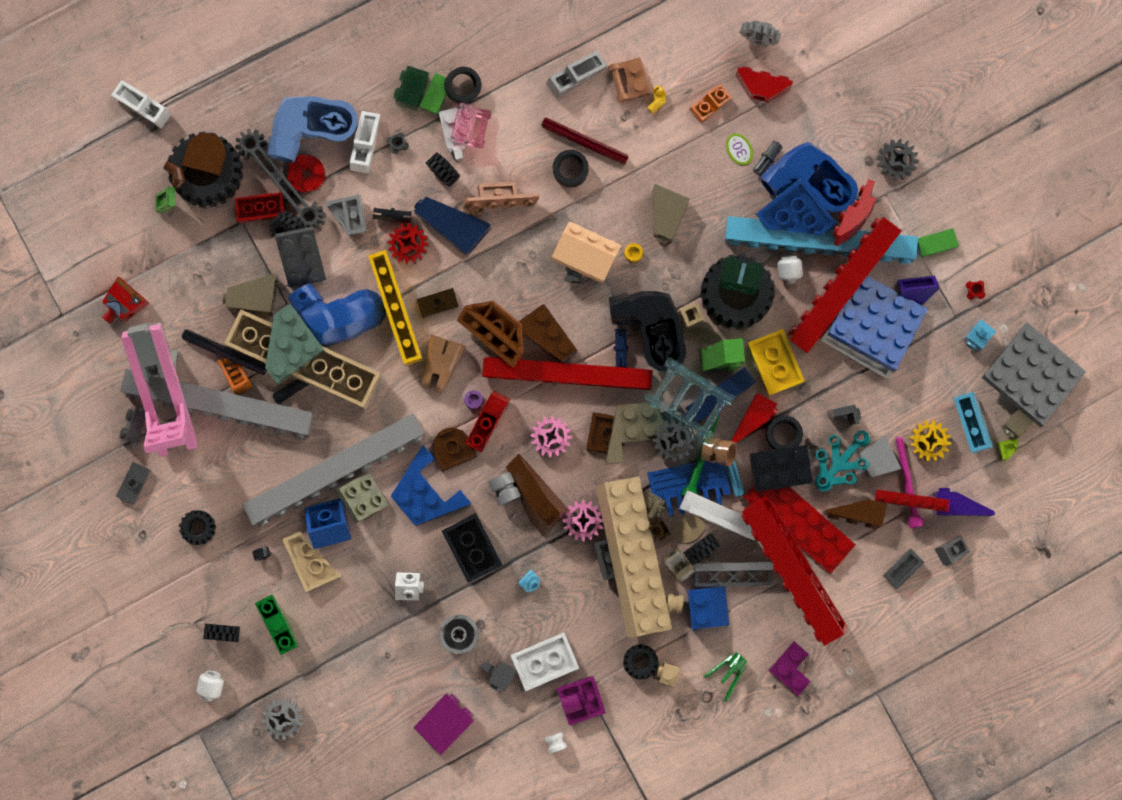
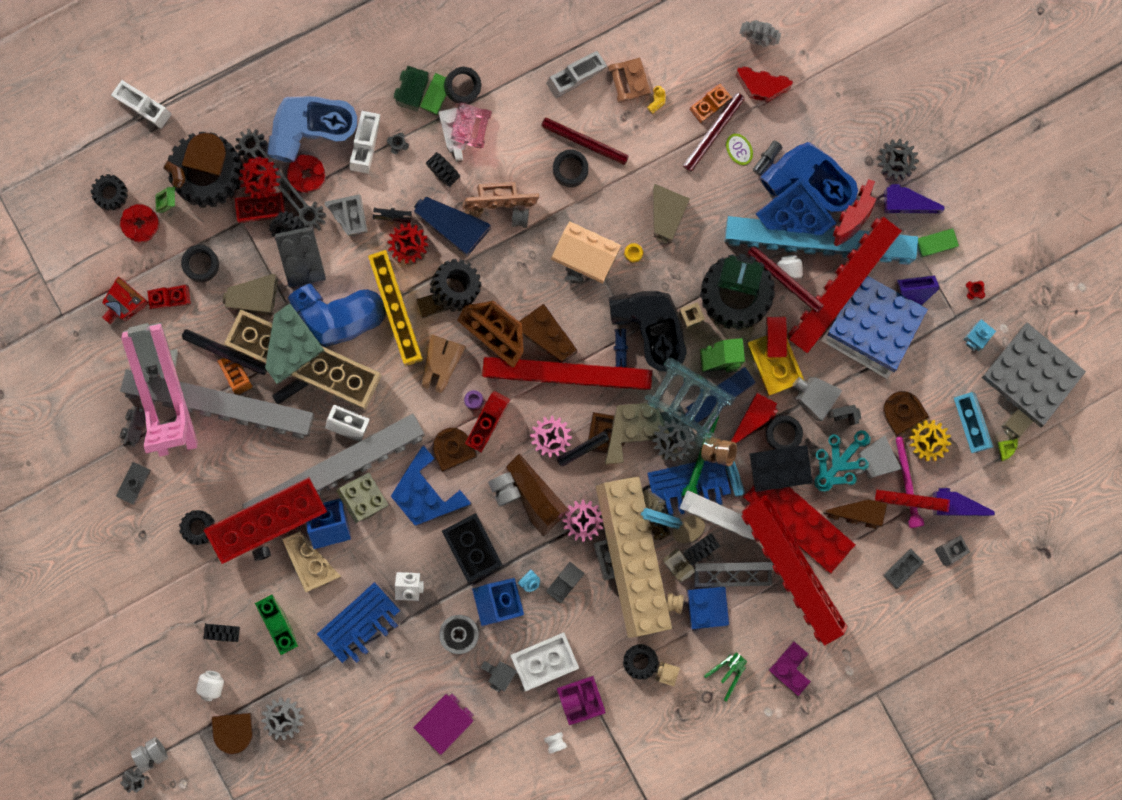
none -> black tyre [91,174,128,211]
none -> red plate [120,204,160,243]
none -> dark grey gear [120,768,146,793]
none -> light grey wheel [131,737,168,773]
none -> red slope [147,285,191,310]
none -> black tyre [181,245,219,282]
none -> red plate [204,477,327,564]
none -> reddish brown tile [212,713,253,754]
none -> red gear [239,157,281,199]
none -> blue hinge [317,582,401,663]
none -> white brick [325,405,369,442]
none -> black tyre [430,259,481,312]
none -> blue slope [472,578,524,626]
none -> dark grey wheel [512,208,529,228]
none -> dark grey slope [546,562,585,603]
none -> black axle [557,432,610,466]
none -> medium azure axle [641,508,683,529]
none -> dark red axle [683,93,745,172]
none -> dark red axle [748,247,823,312]
none -> red slope [766,316,787,358]
none -> light grey torso [793,377,842,421]
none -> reddish brown tile [883,391,929,436]
none -> dark purple slope [884,184,945,214]

